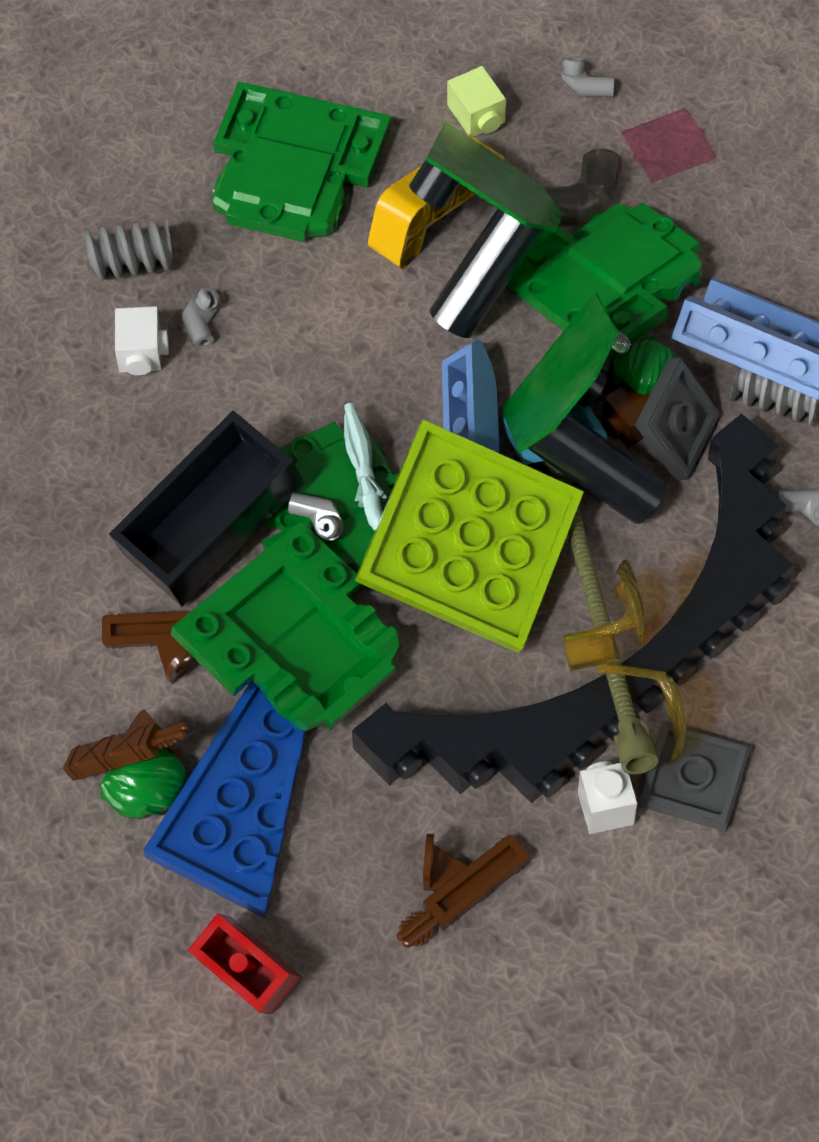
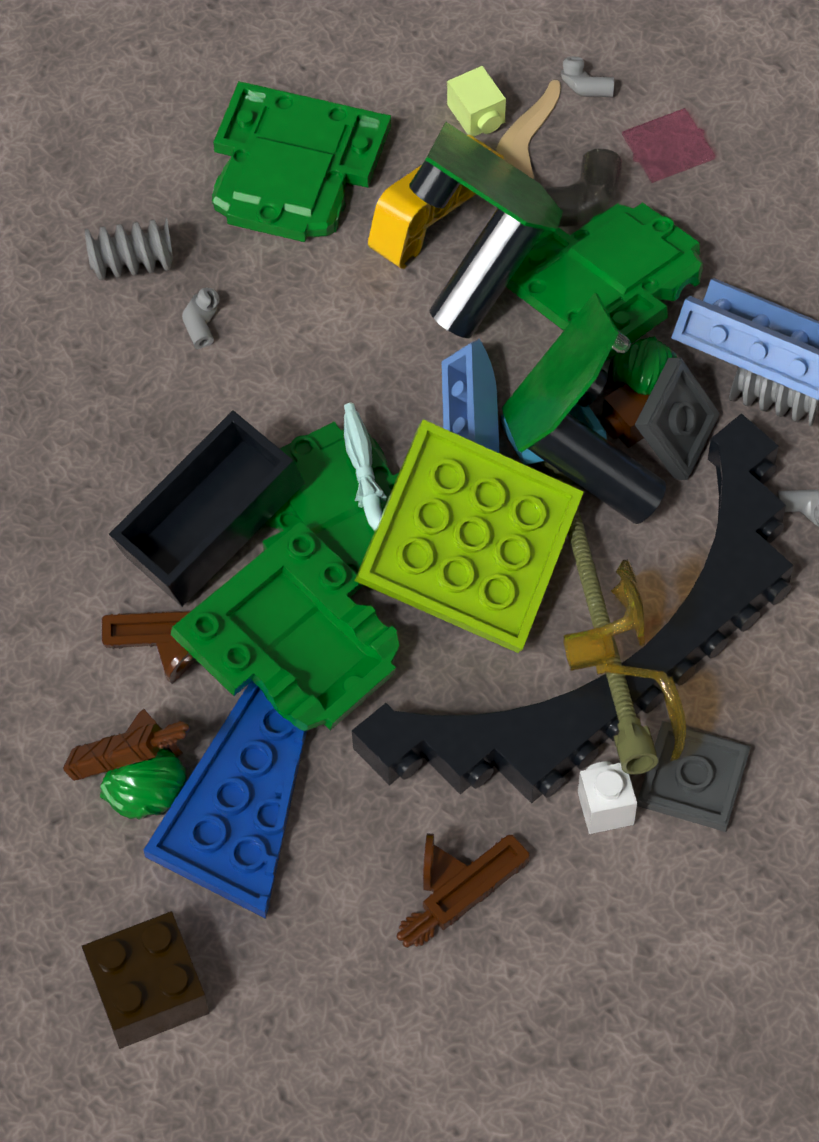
white brick [115,306,169,375] -> none
red brick [187,913,302,1014] -> none
light grey arm [288,492,343,541] -> none
none -> dark brown brick [81,911,210,1049]
none -> tan piece [496,80,561,179]

